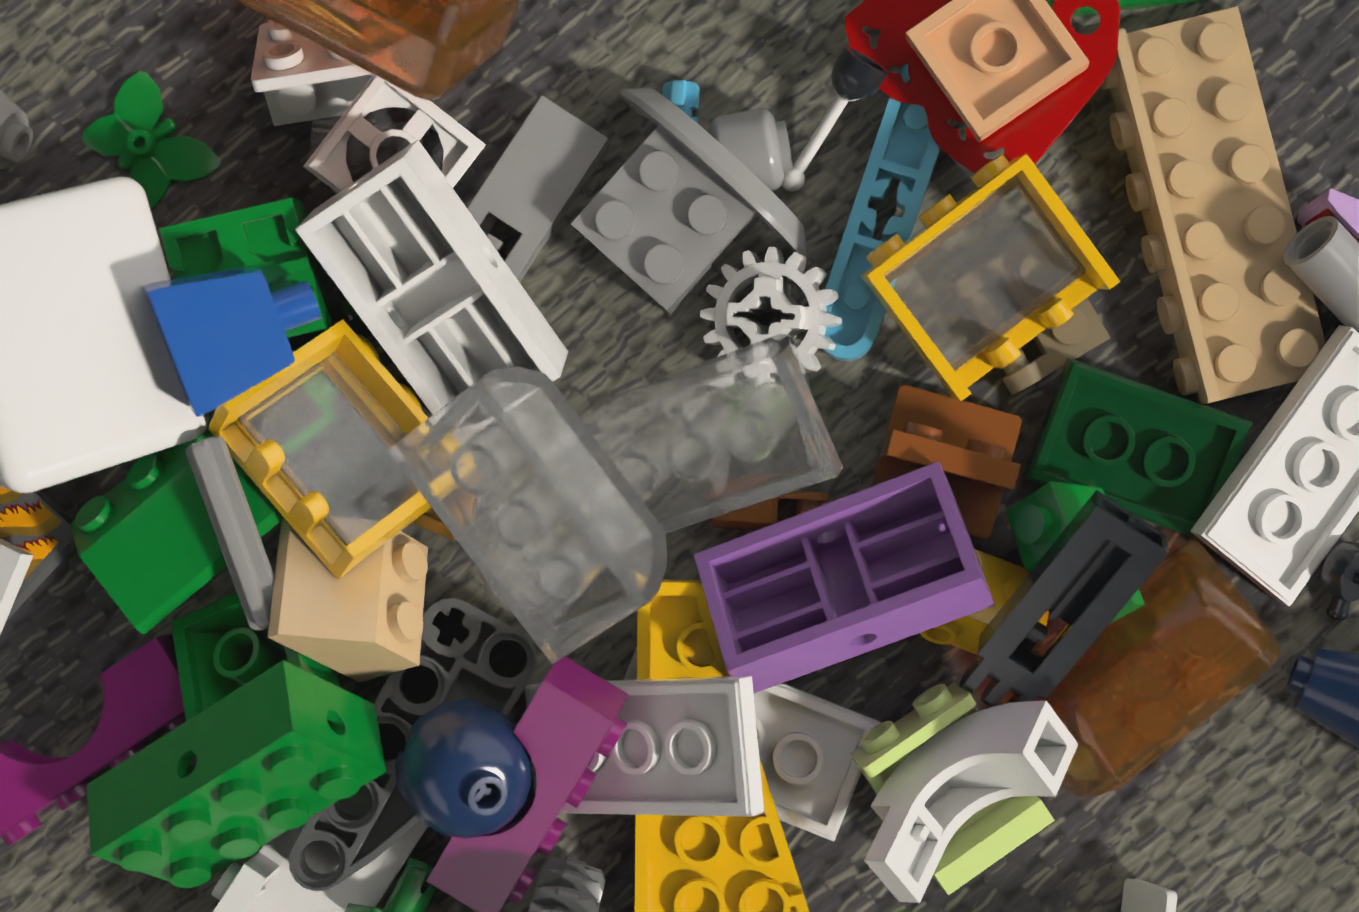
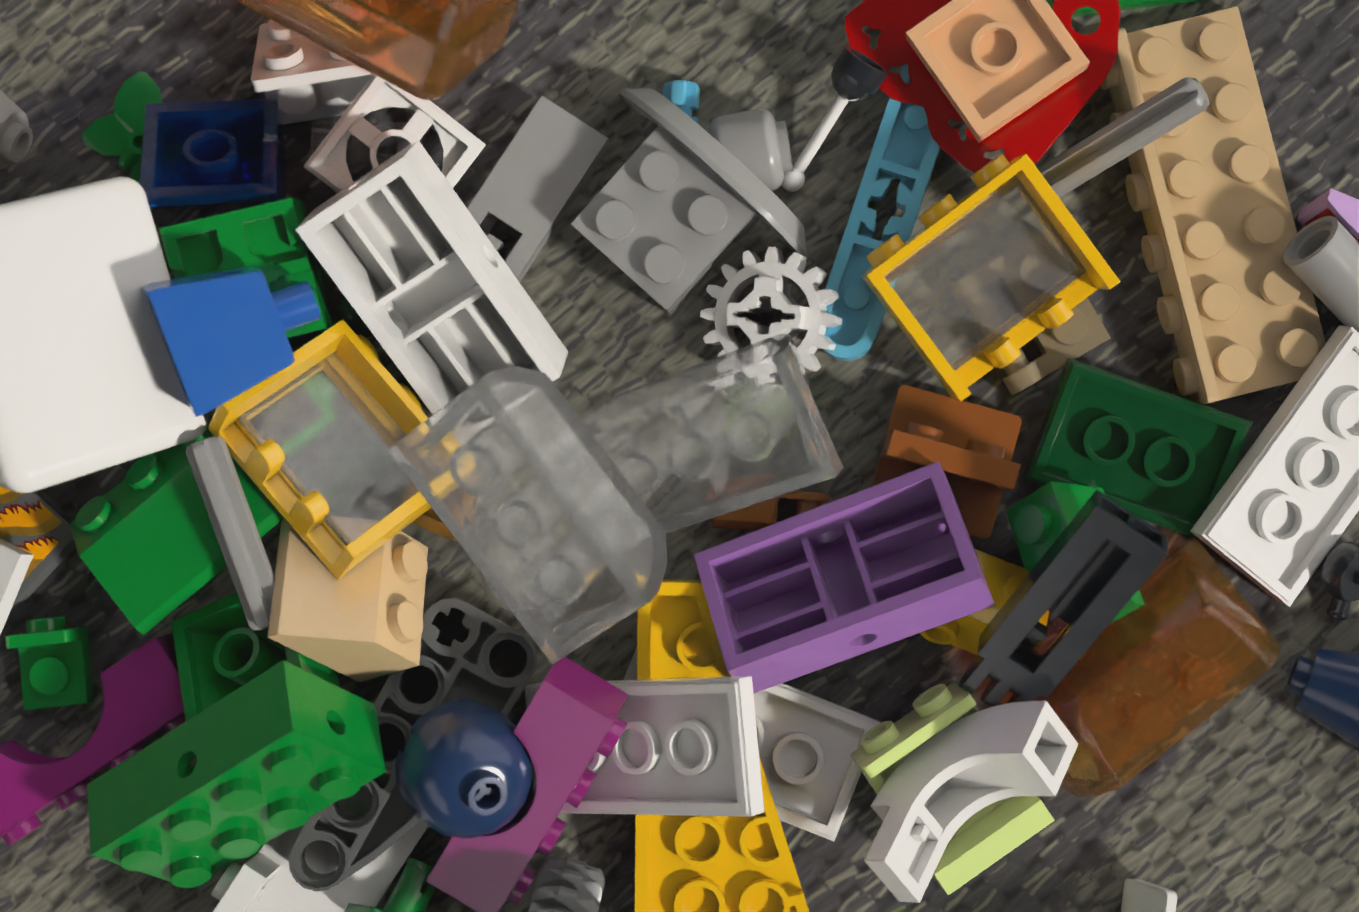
none -> green bracket [5,616,94,710]
none -> clear blue slope [140,99,286,207]
none -> light grey axle [1037,77,1209,198]

